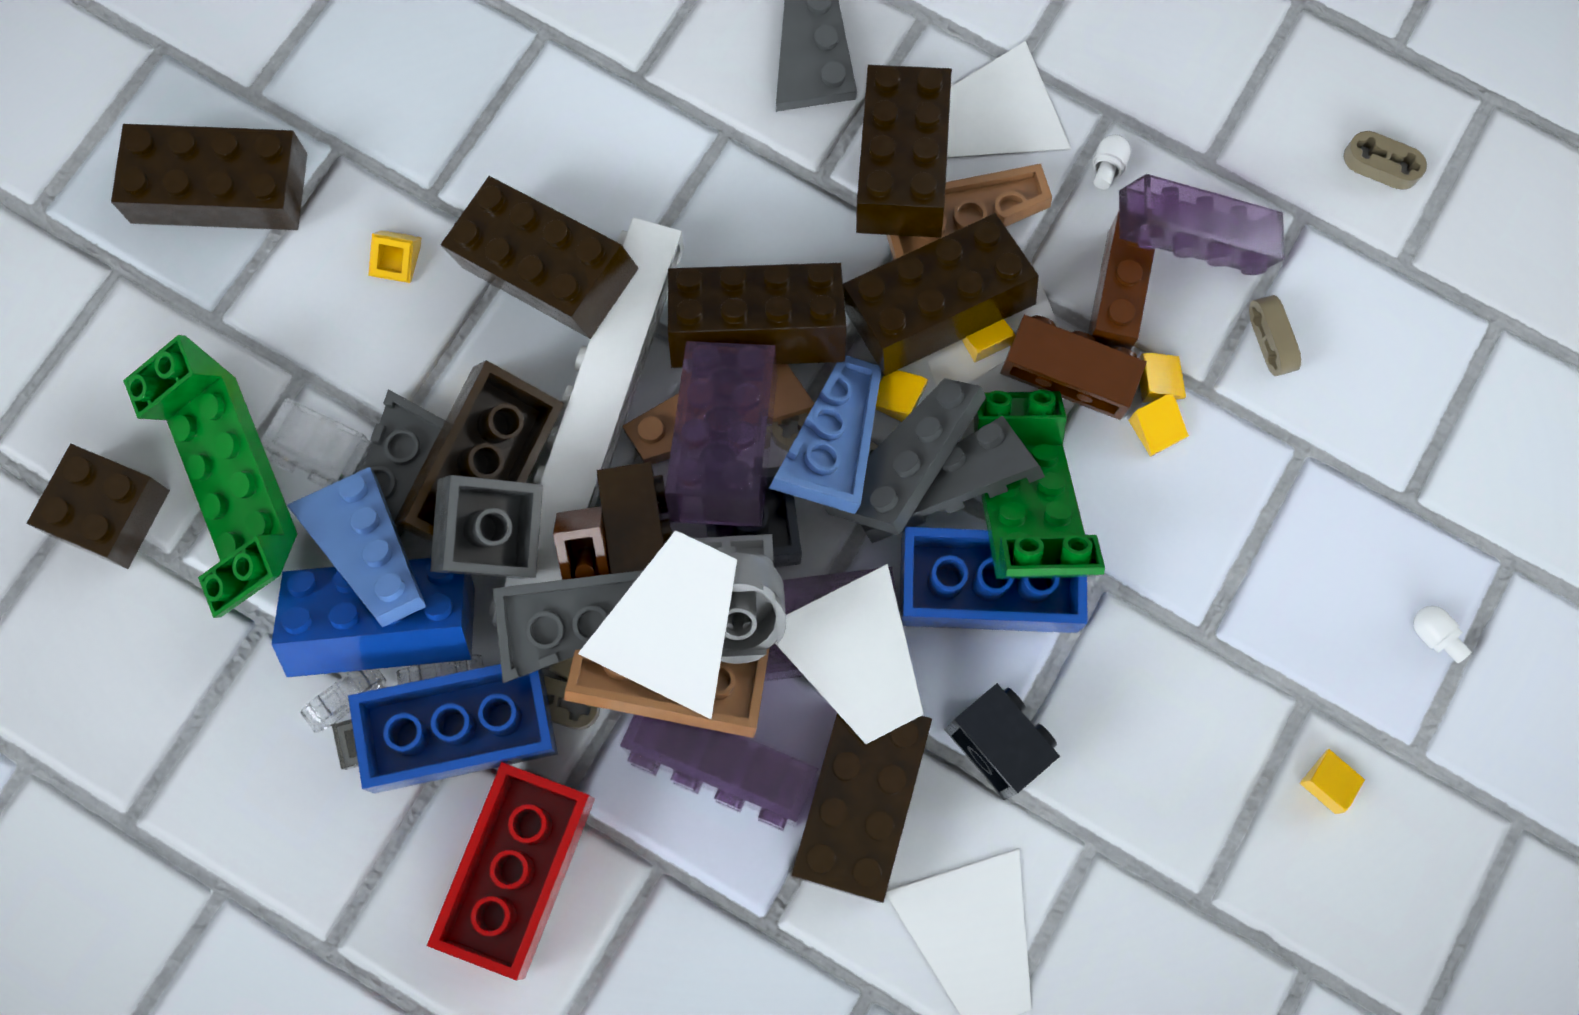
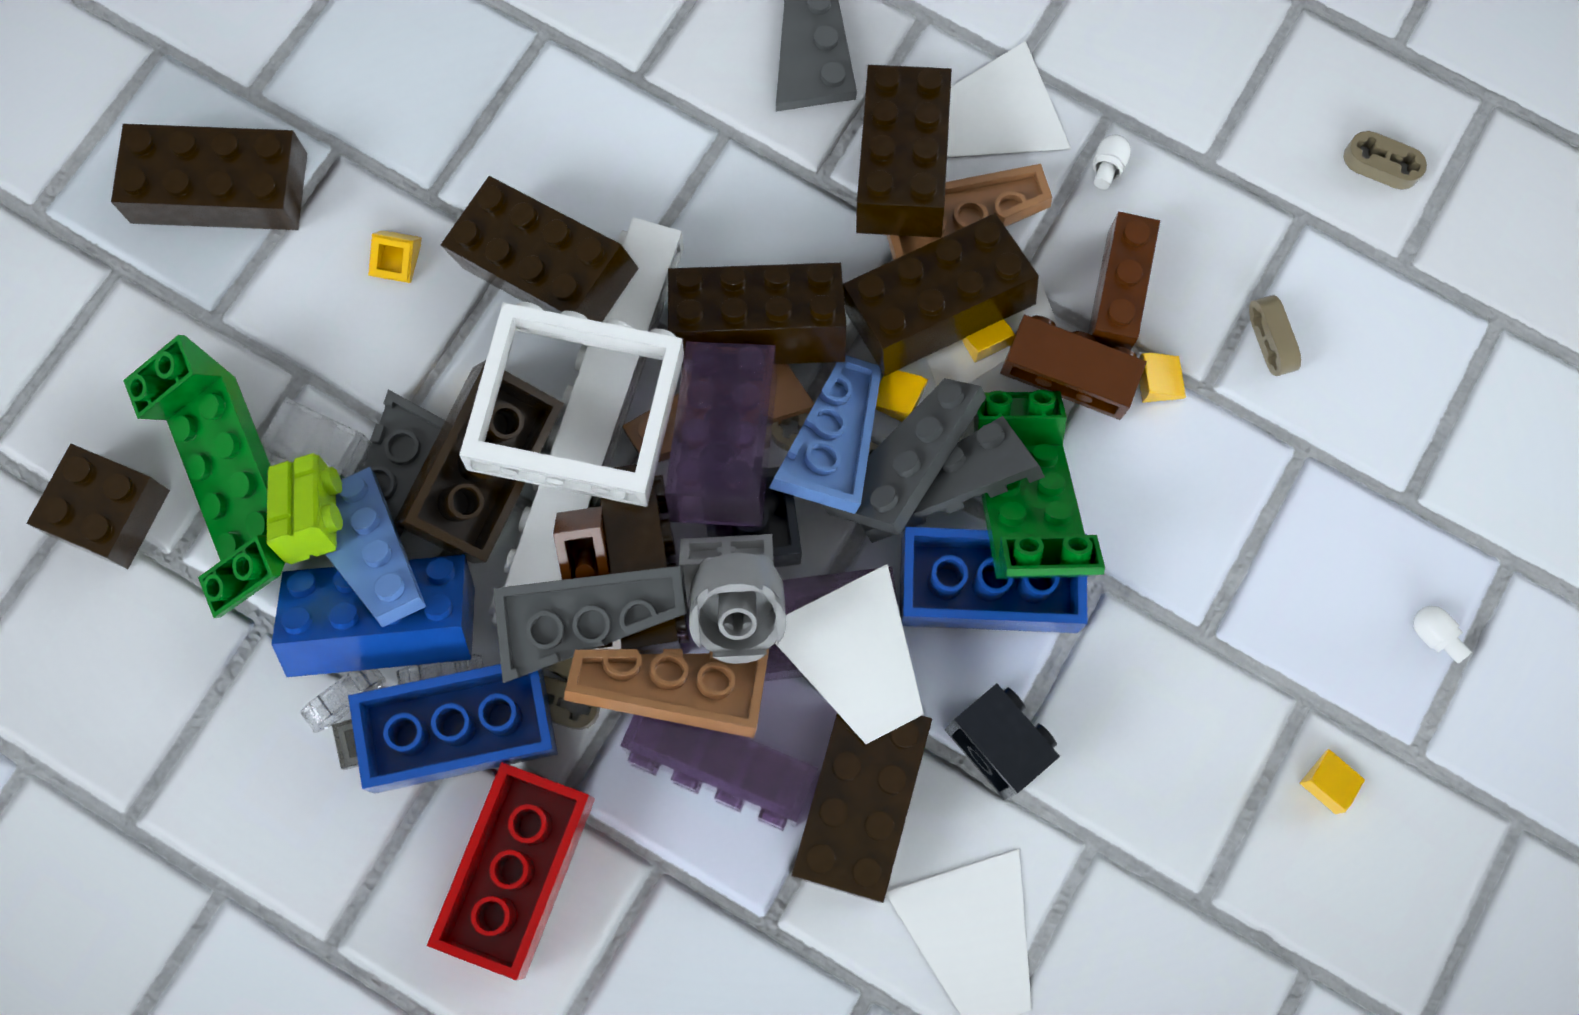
dark grey brick [430,475,543,579] -> none
white sticker [578,530,737,719] -> none
clear purple brick [1119,173,1285,275] -> none
yellow slope [1128,393,1189,457] -> none
none -> lime brick [267,453,343,564]
none -> white window [459,302,684,507]

